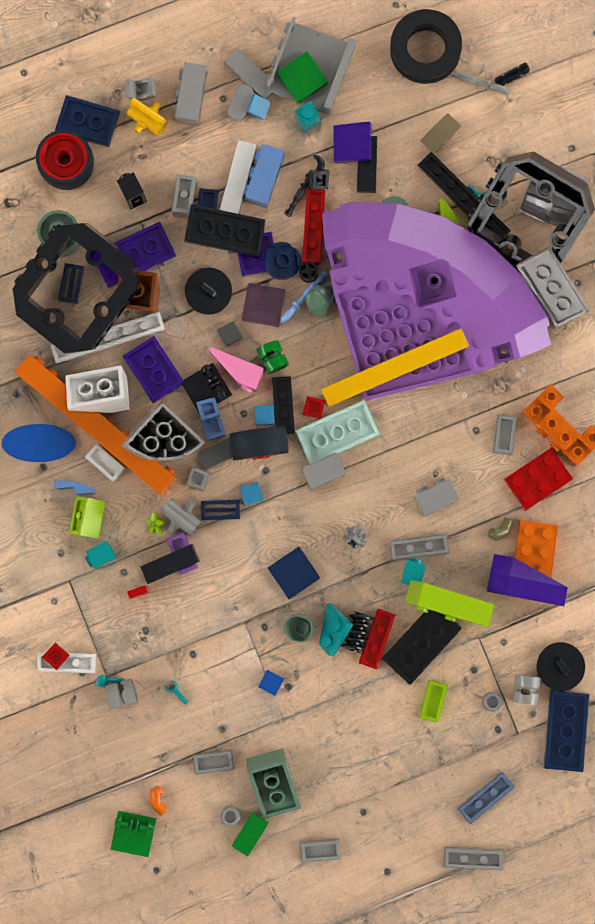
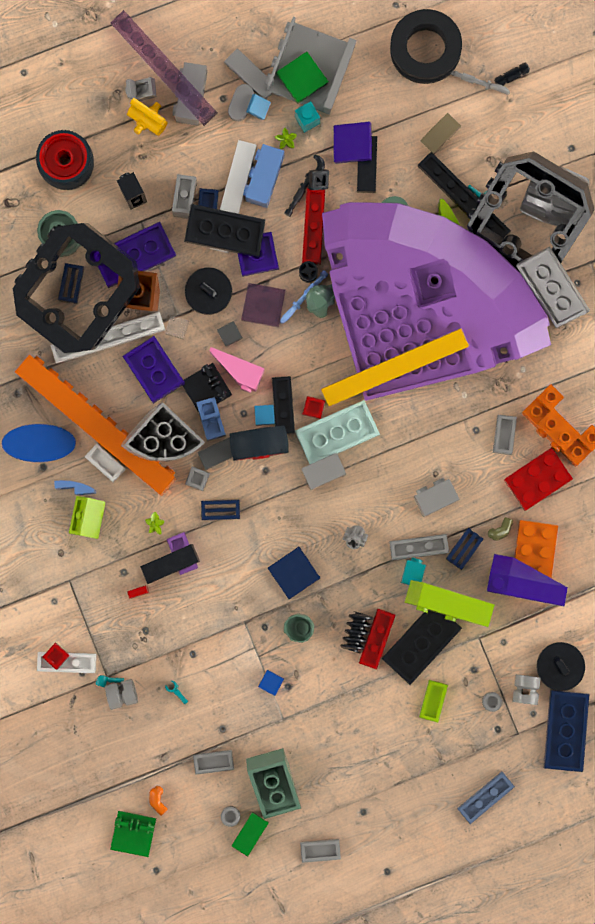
dark blue tile [55,95,120,147] -> none
white slope [66,365,130,413] -> none
teal brick [85,541,117,569] -> none
light grey pin [160,498,201,536] -> none
dark azure tile [240,482,263,506] -> none
green wheel [256,340,289,375] -> none
dark blue tile [264,242,301,280] -> none
teal wing [319,603,353,657] -> none
light grey tile [443,847,503,870] -> none
none -> clear purple plate [110,10,218,126]
none -> lime plant [274,128,297,149]
none -> dark blue tile [446,528,484,570]

